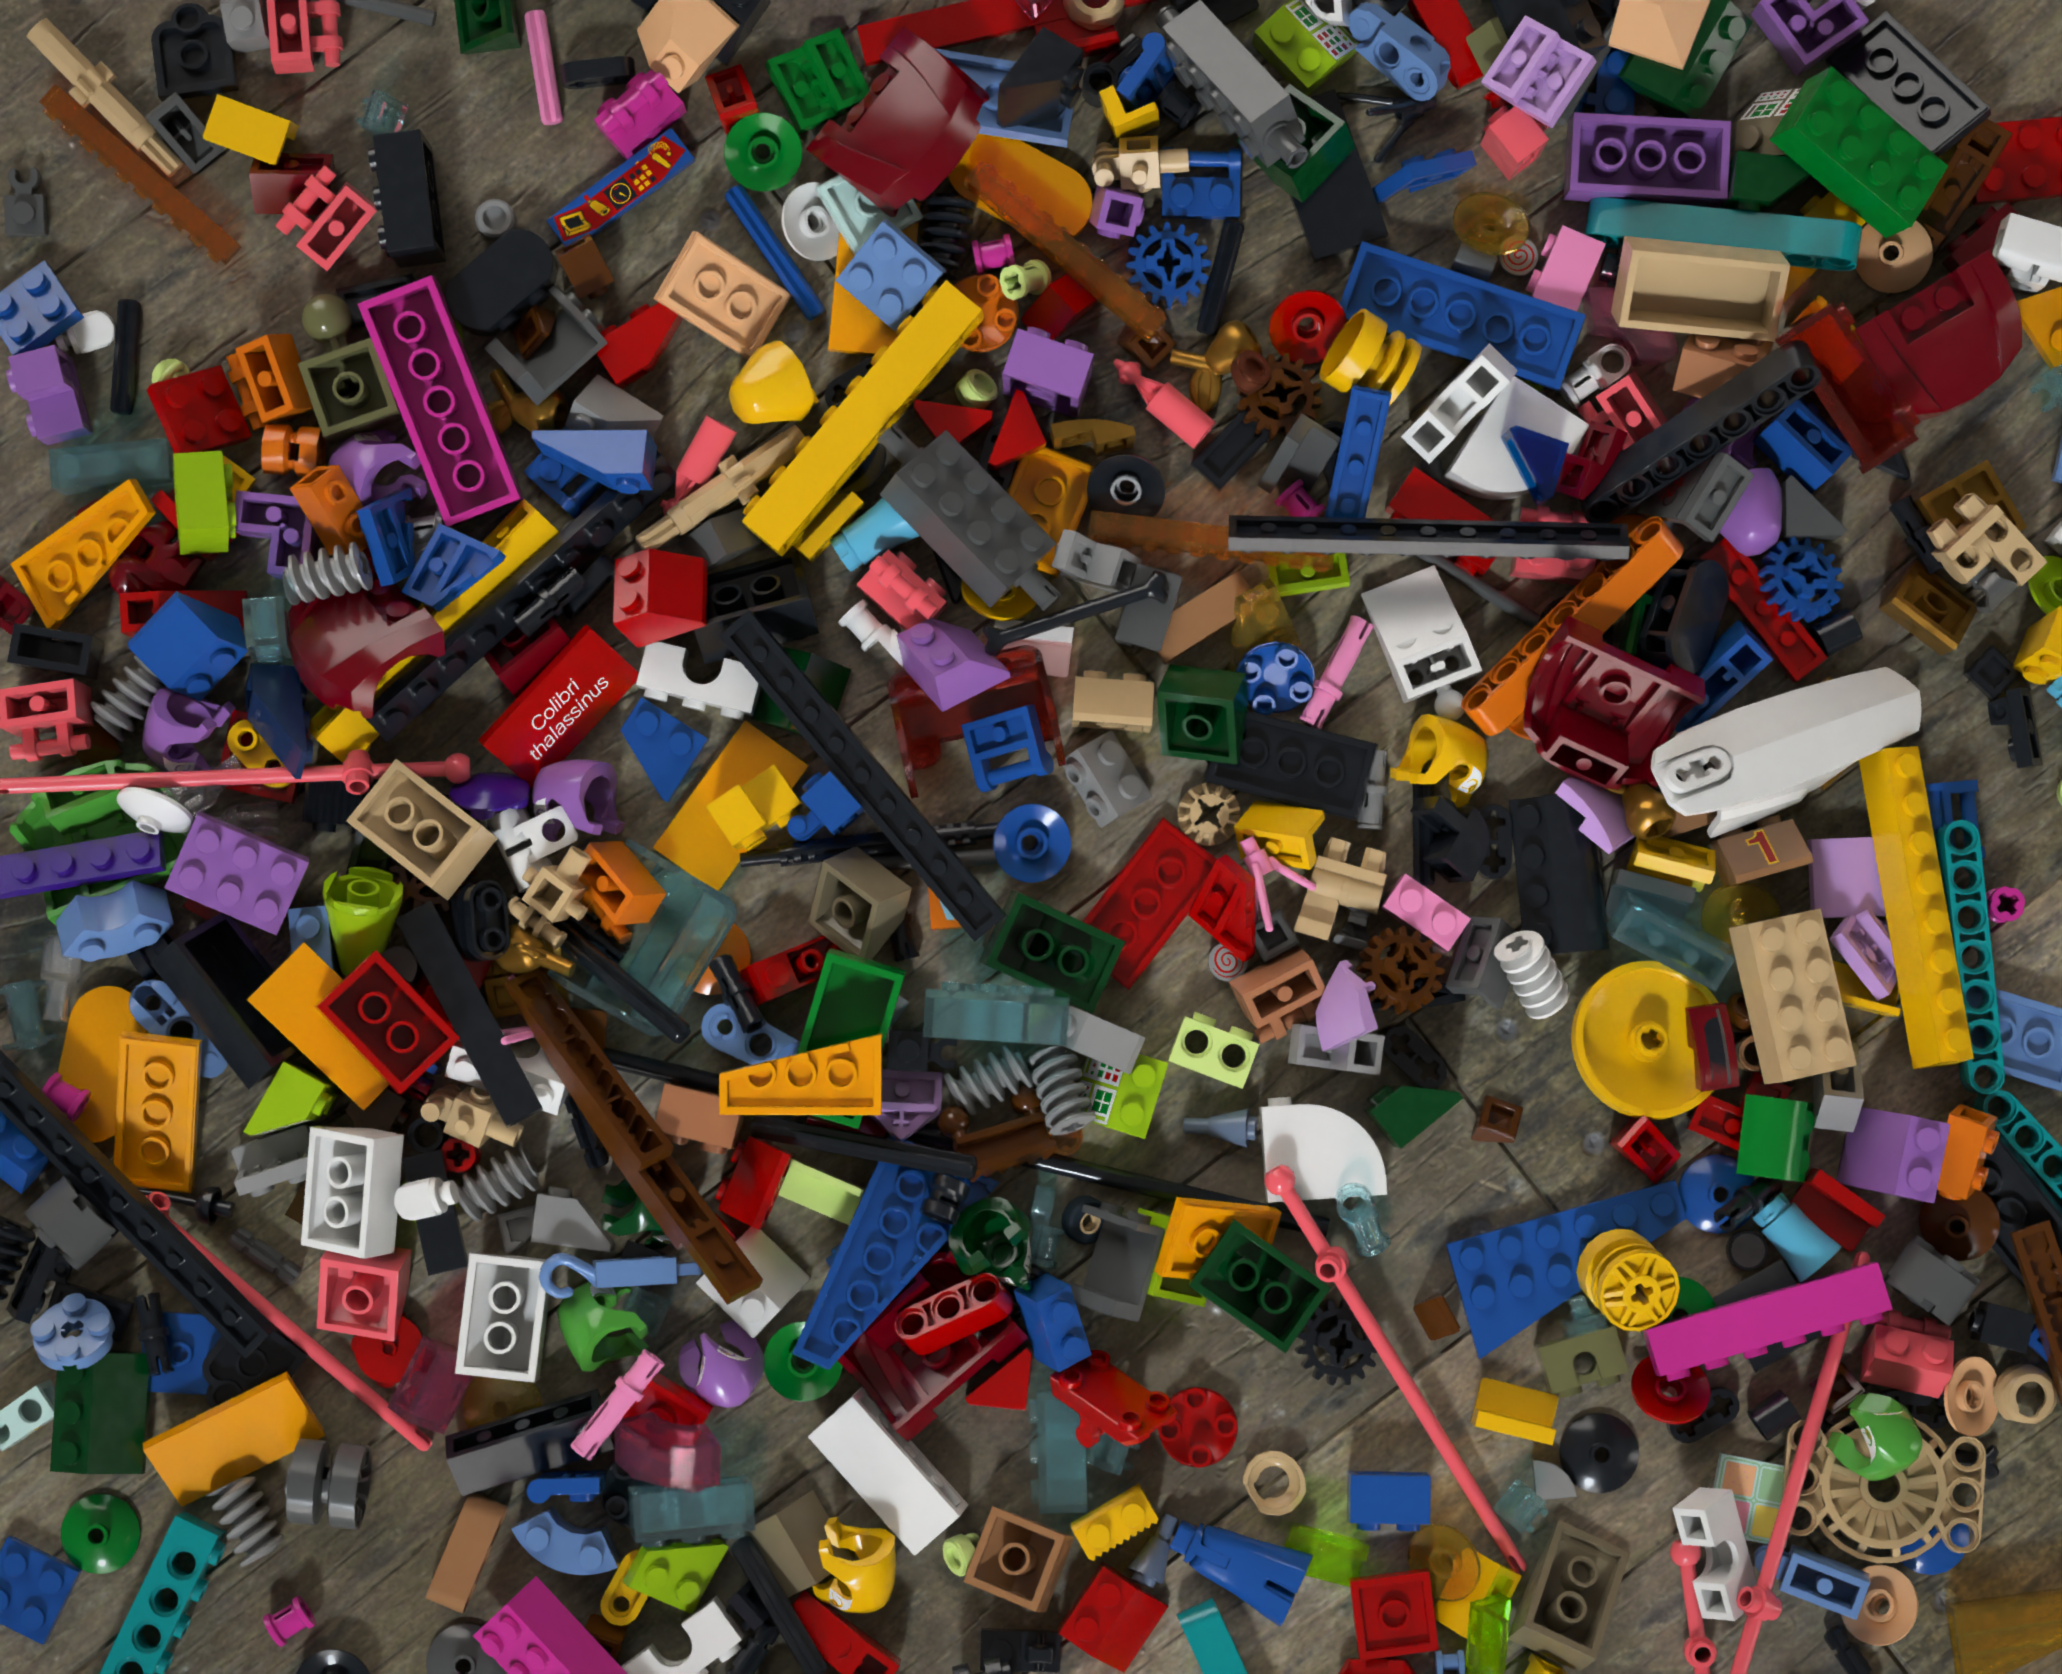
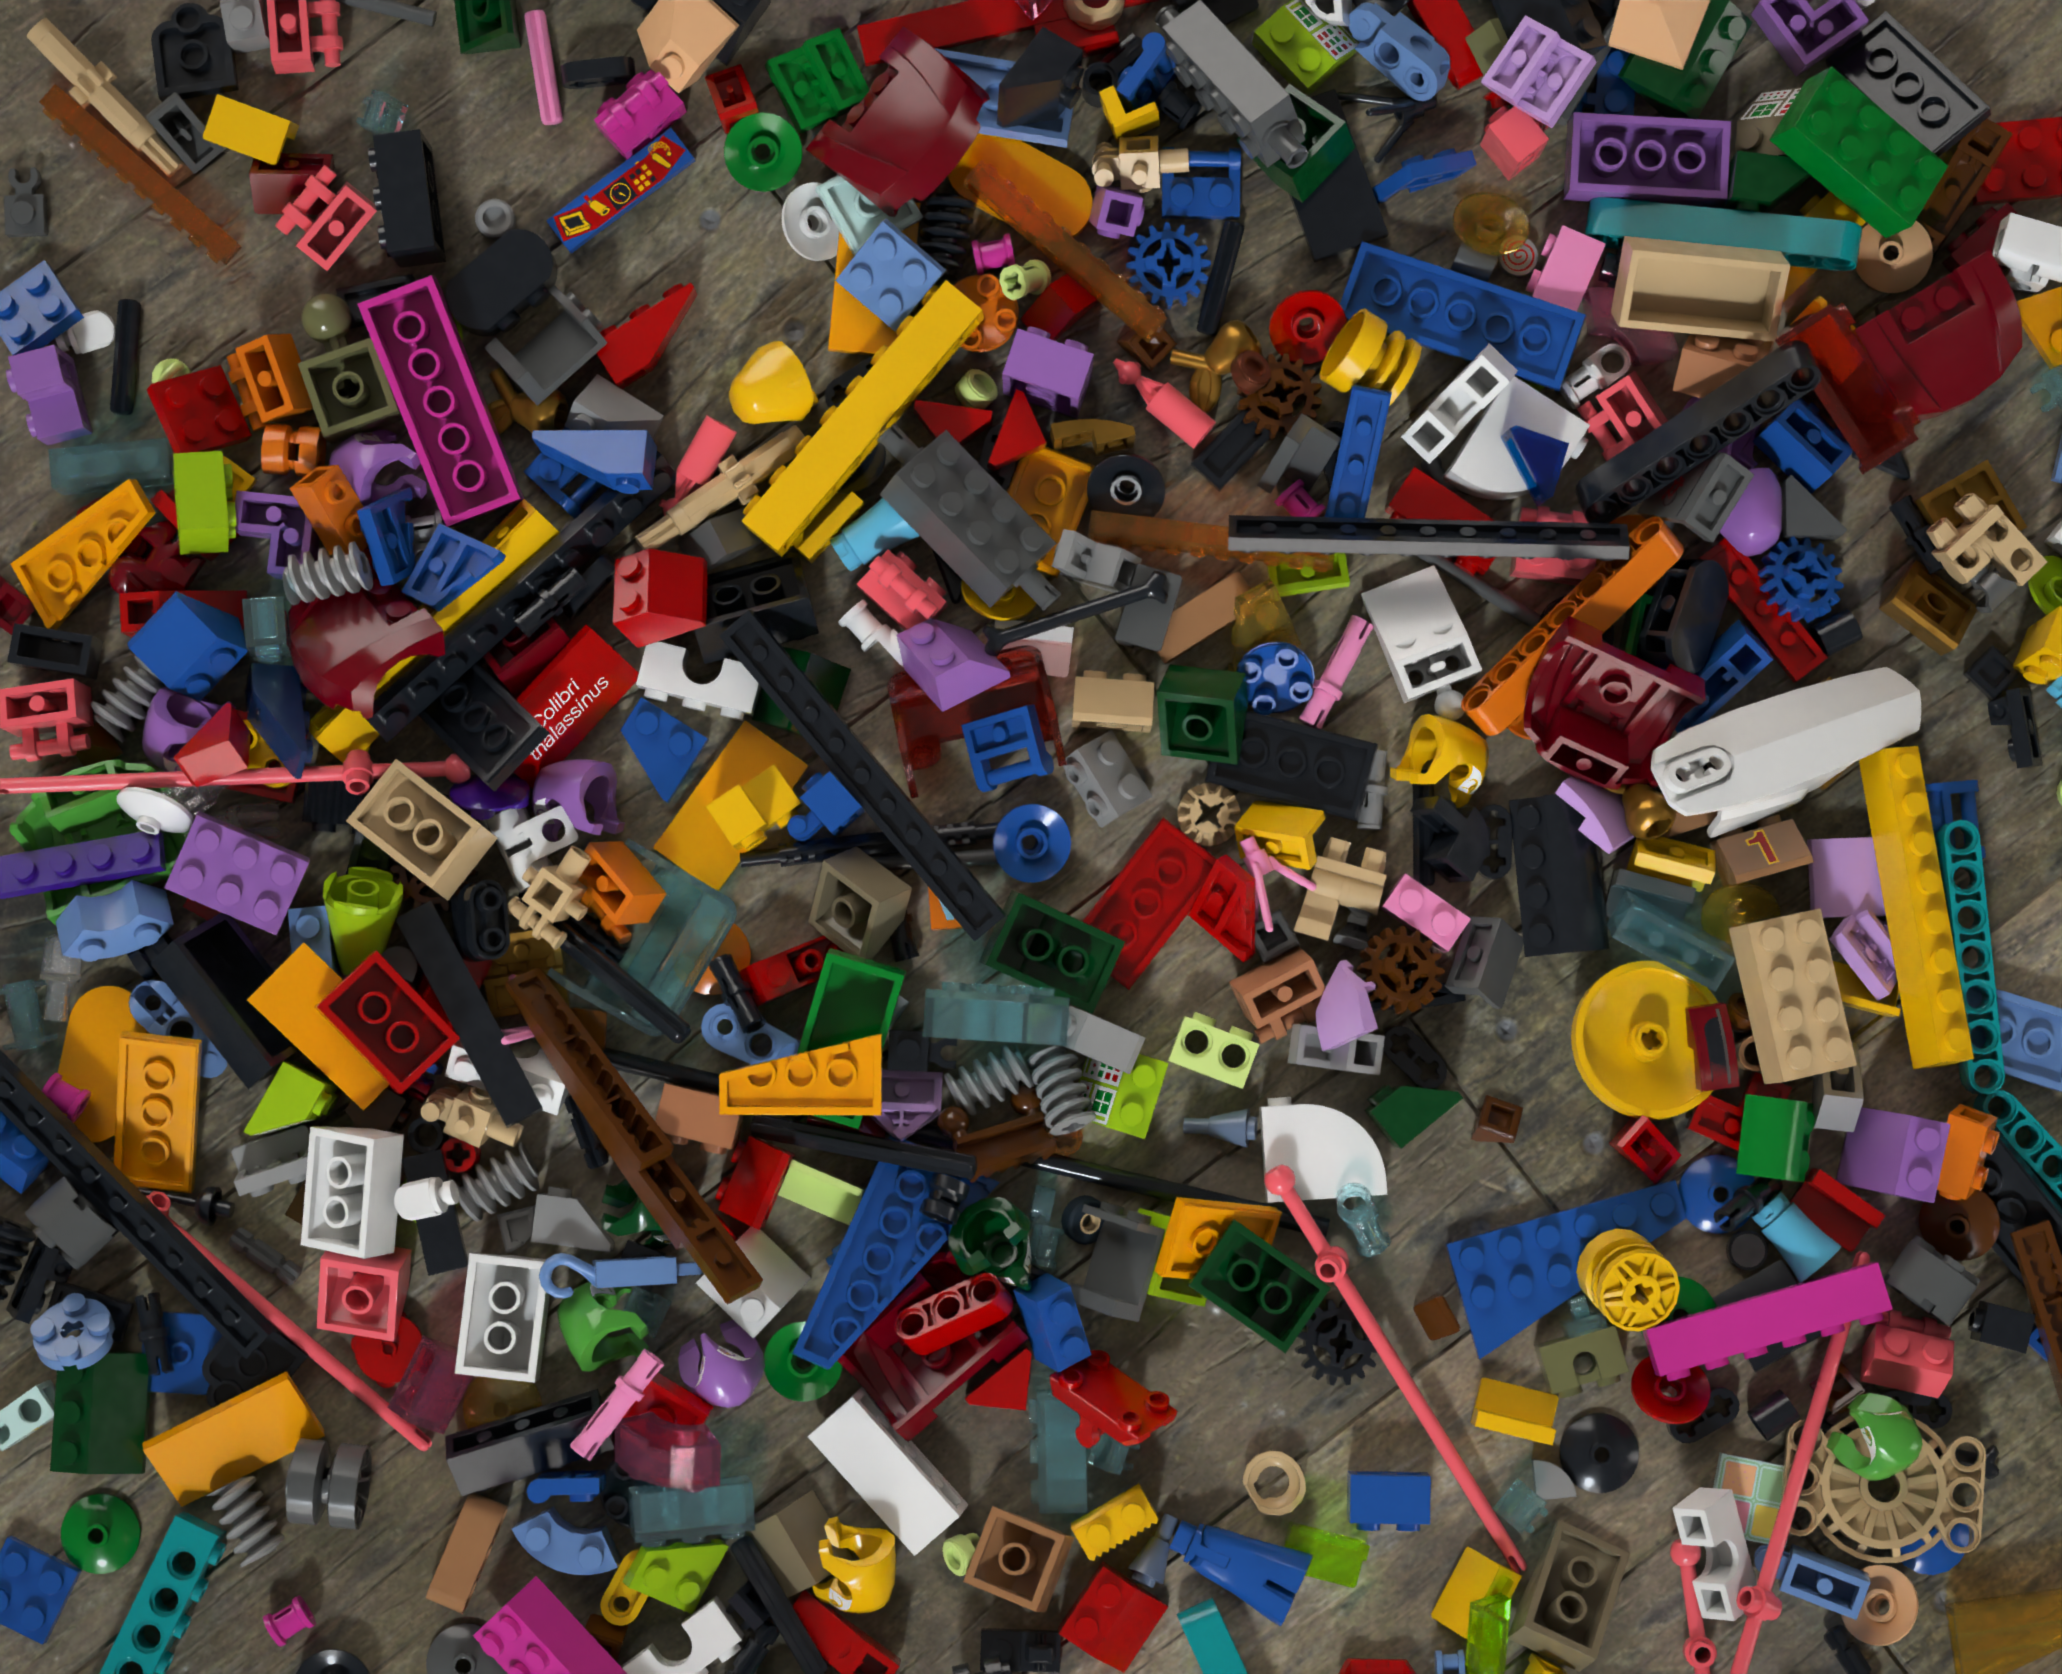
pearl gold piece [496,923,576,977] -> none
reddish brown slope [512,305,556,360] -> none
reddish brown brick [555,233,615,299] -> none
light nougat tile [653,231,791,360] -> none
blue axle [725,184,825,321] -> none
red dish [1158,1387,1238,1468] -> none
light grey tile [1208,943,1248,981] -> none
red plate [1349,1568,1439,1660] -> none
clear yellow dish [1407,1523,1481,1602] -> none
white piece [1494,930,1570,1019] -> none
dark red slope [1552,421,1628,500] -> none
light nougat dish [1944,1356,1998,1437] -> none
dark pink bush [1986,886,2025,923] -> none
tan piece [1993,1364,2057,1424] -> none
none -> red slope [173,703,251,787]
none -> black tile [418,662,550,791]

